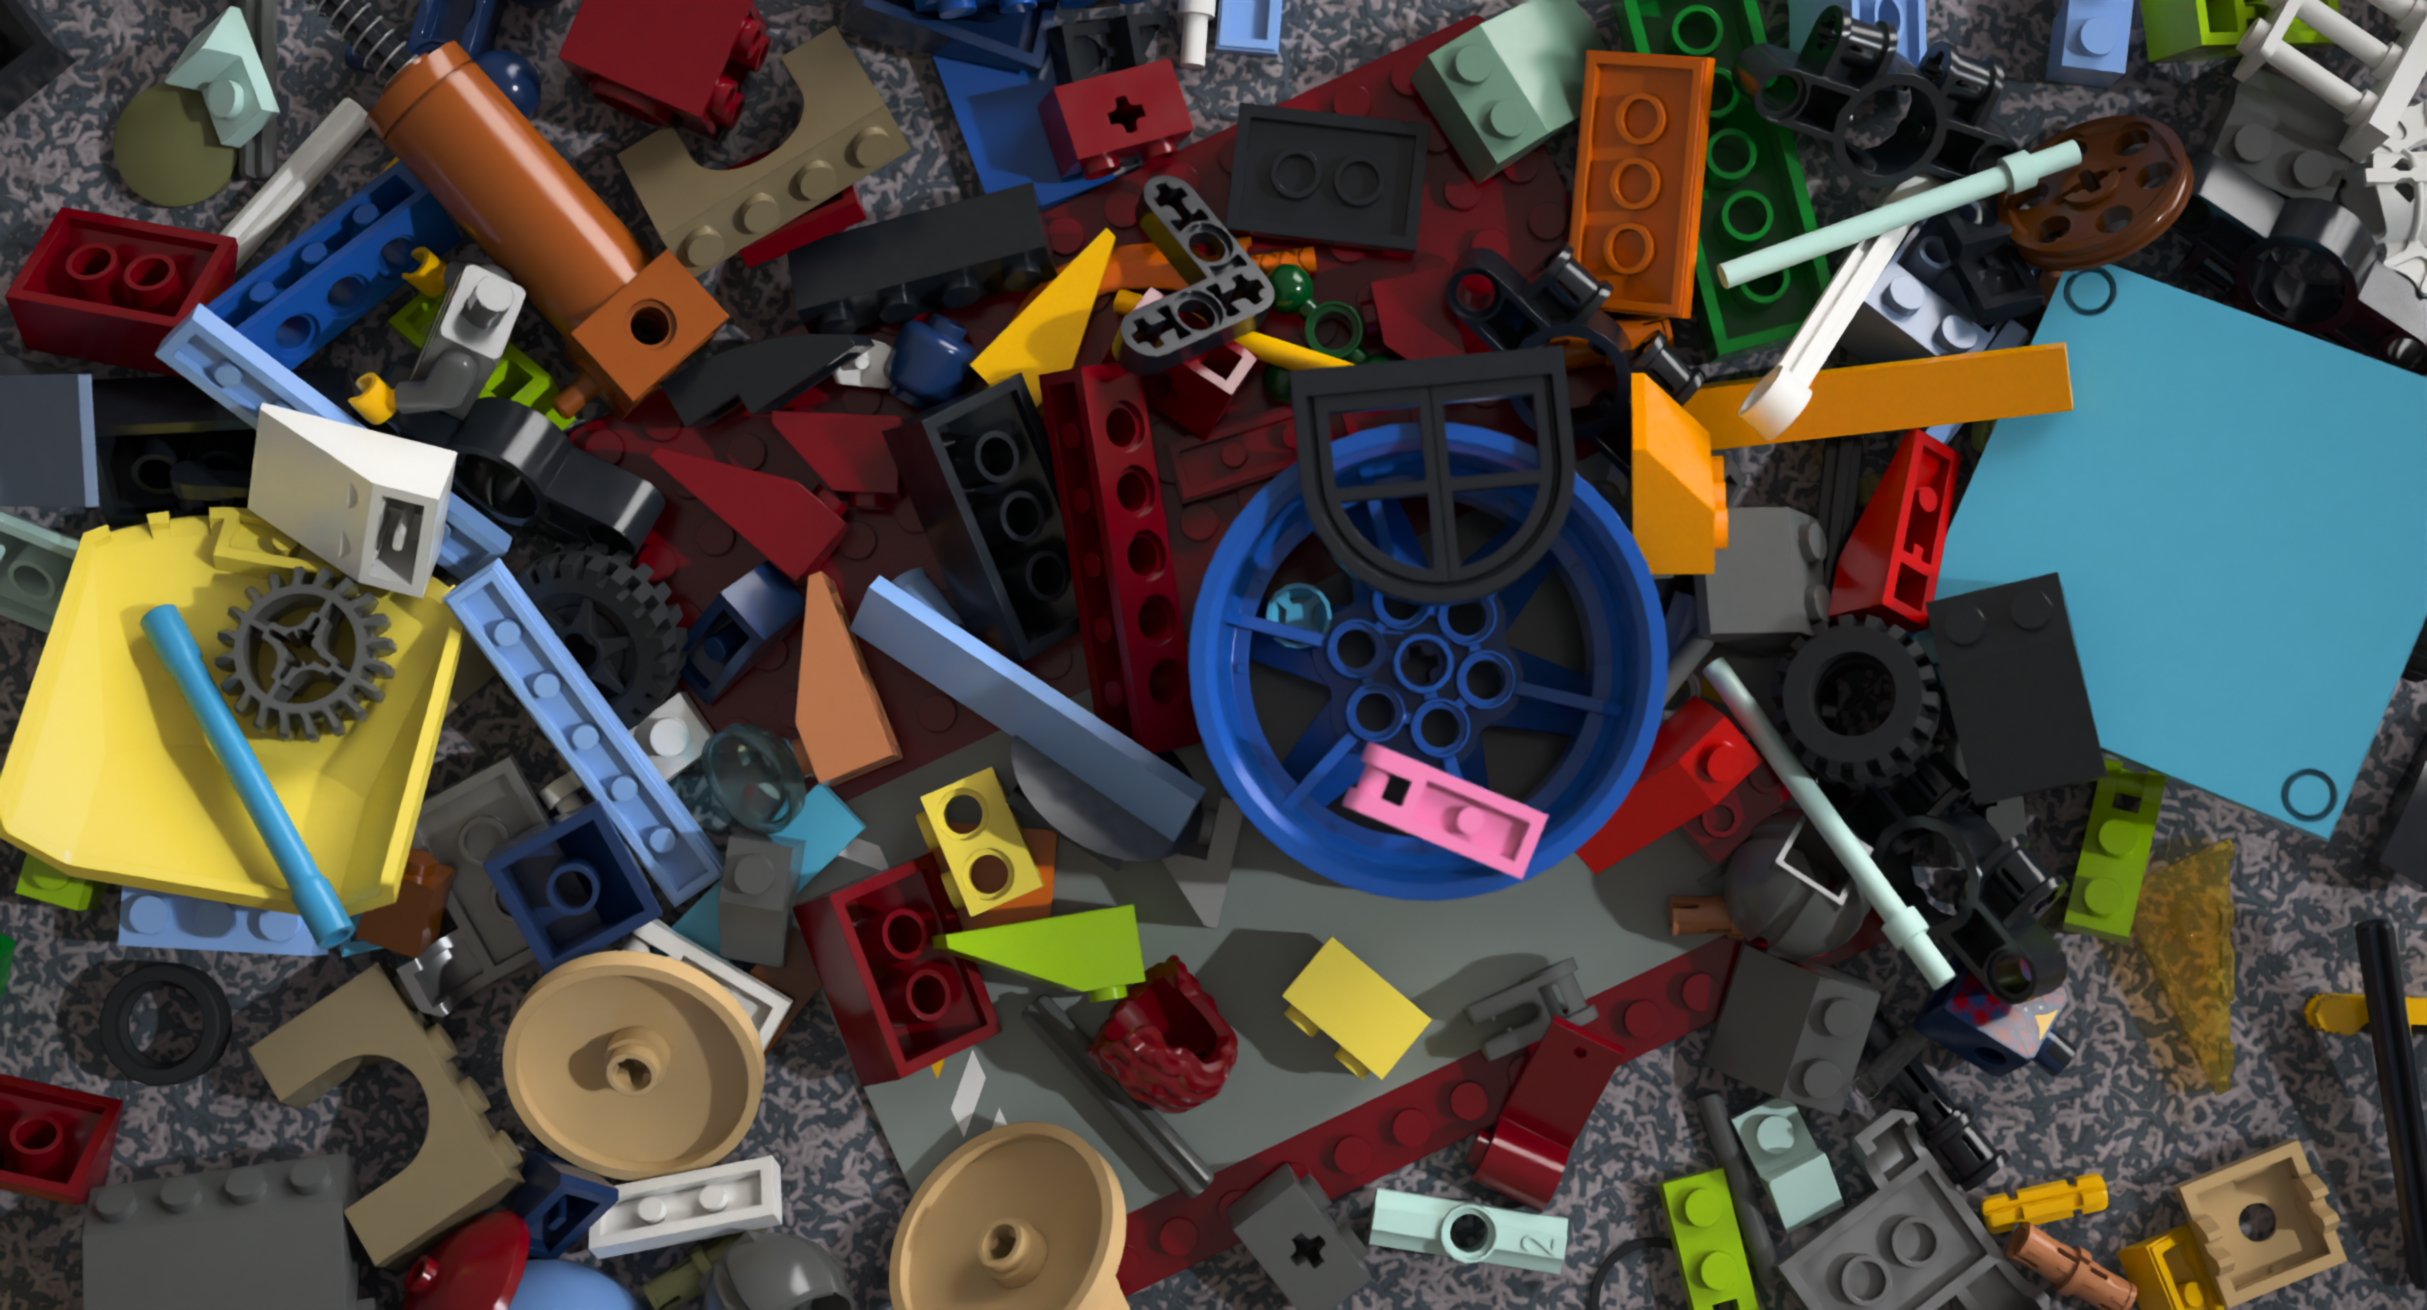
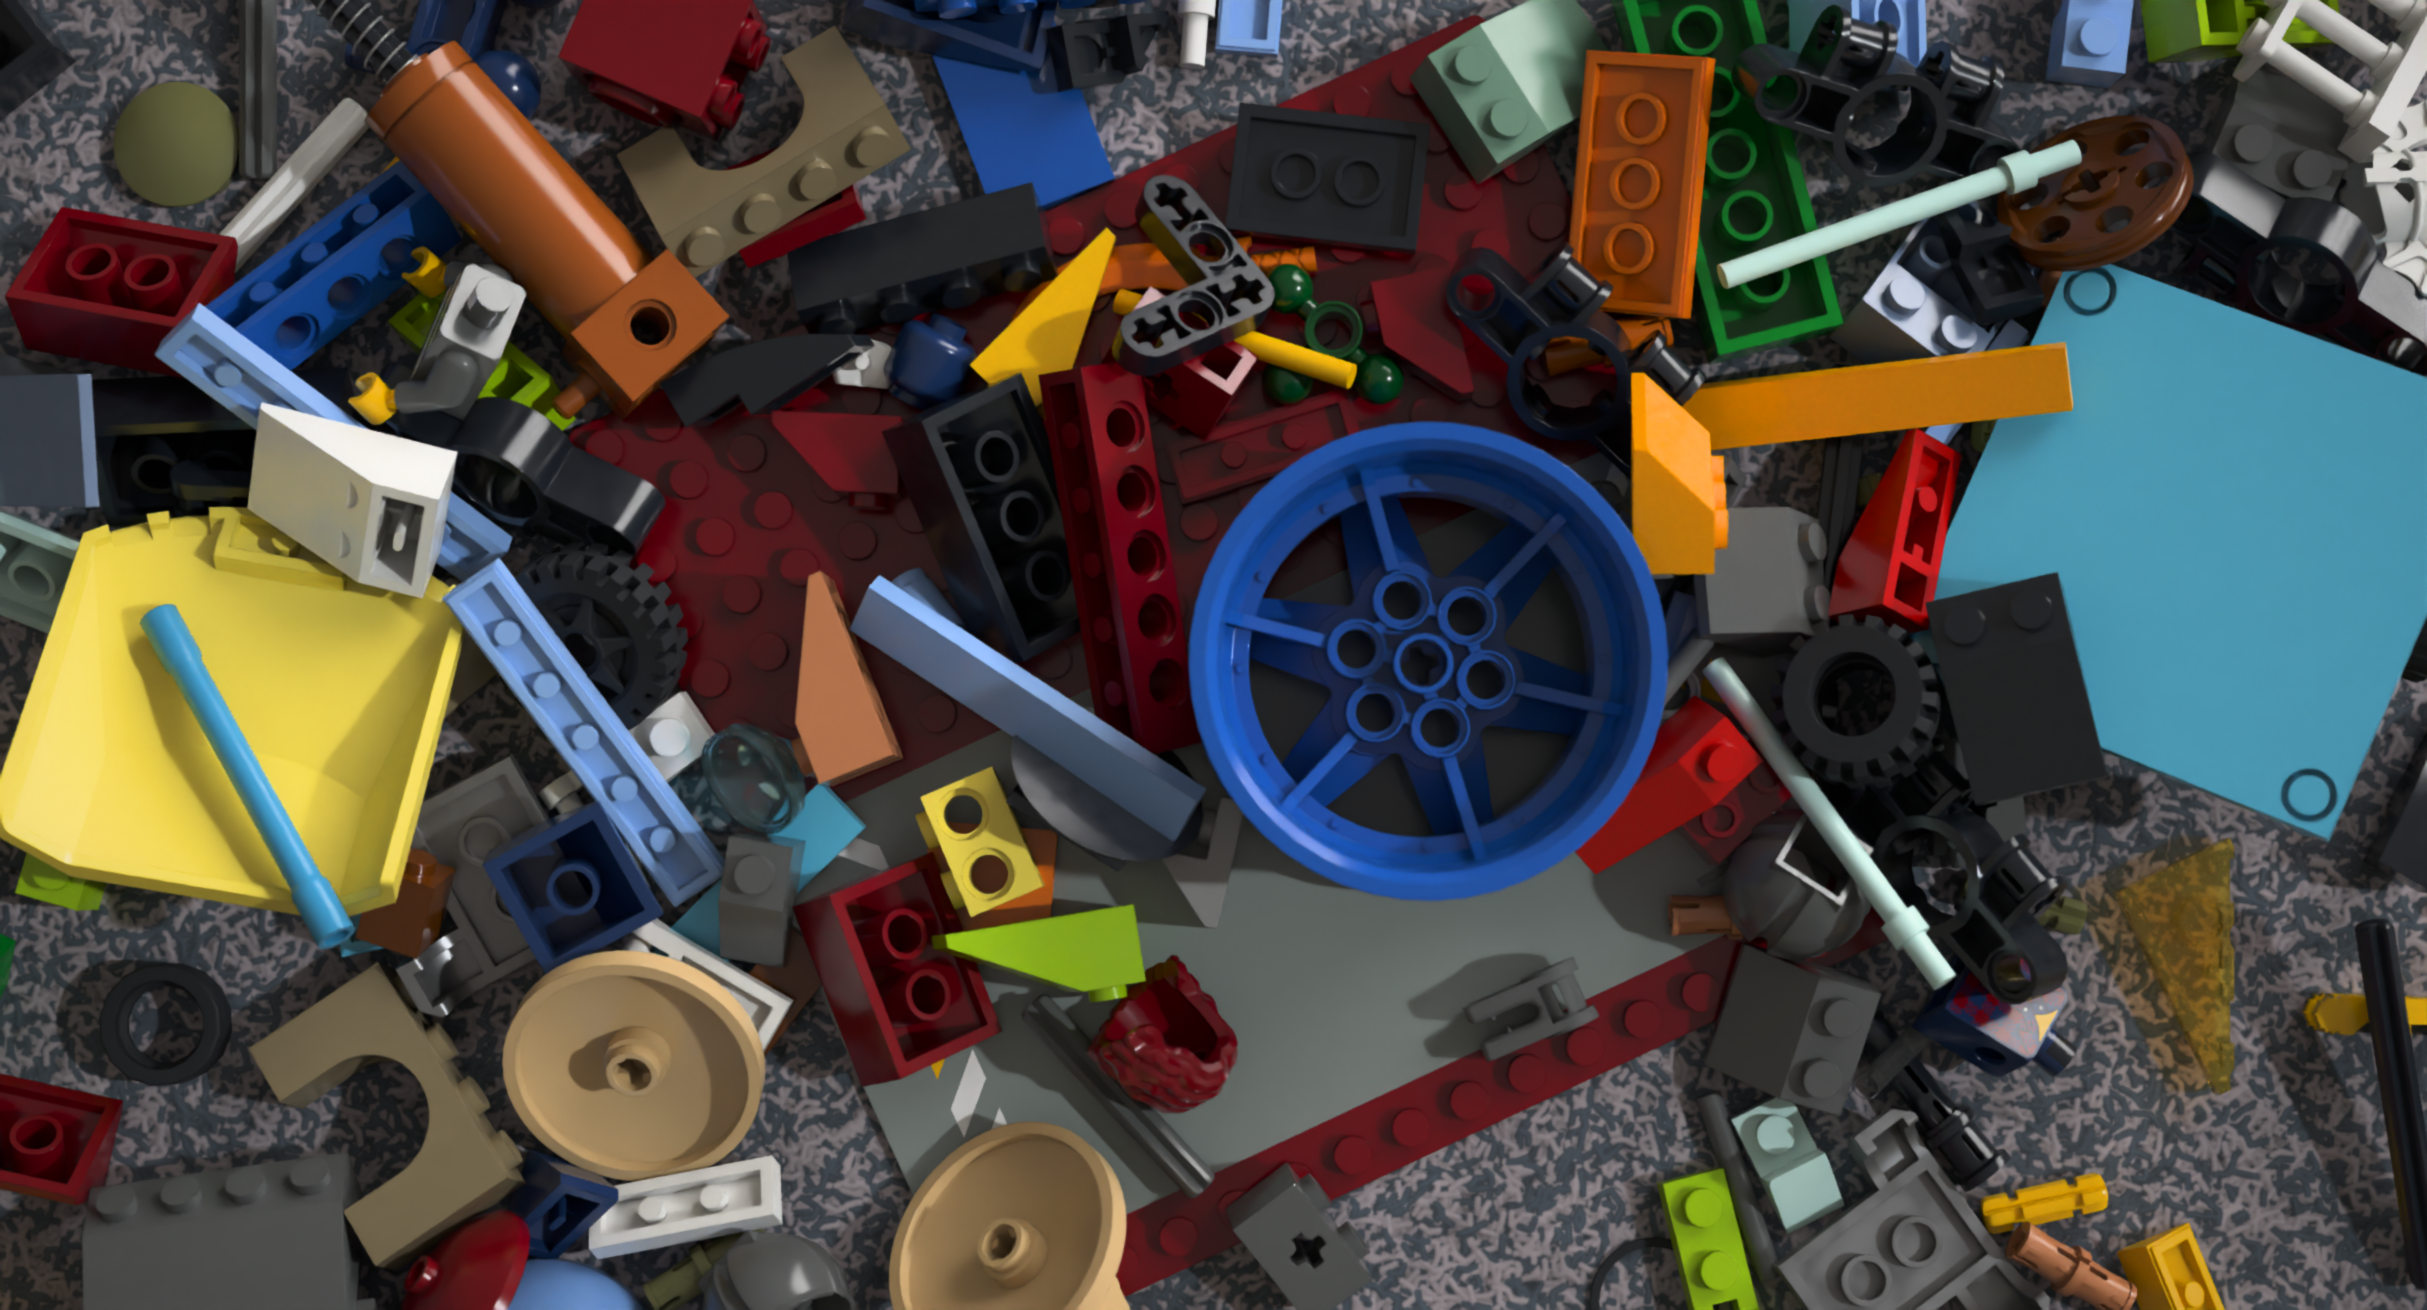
light blue arch [118,885,329,956] -> none
light aqua slope [164,6,280,148] -> none
dark grey gear [215,566,397,743] -> none
dark red slope [649,447,852,586] -> none
dark blue slope [679,560,806,706] -> none
dark red brick [1037,58,1194,181] -> none
medium azure wheel [1265,583,1332,649] -> none
light yellow brick [1281,935,1432,1080] -> none
black window [1288,345,1576,606] -> none
bright pink plate [1342,742,1548,879] -> none
light aqua piece [1368,1188,1568,1274] -> none
dark red door [1464,1015,1625,1213] -> none
white piece [1737,171,1946,441] -> none
lime plate [2063,757,2167,945] -> none
tan piece [2173,1138,2348,1309] -> none

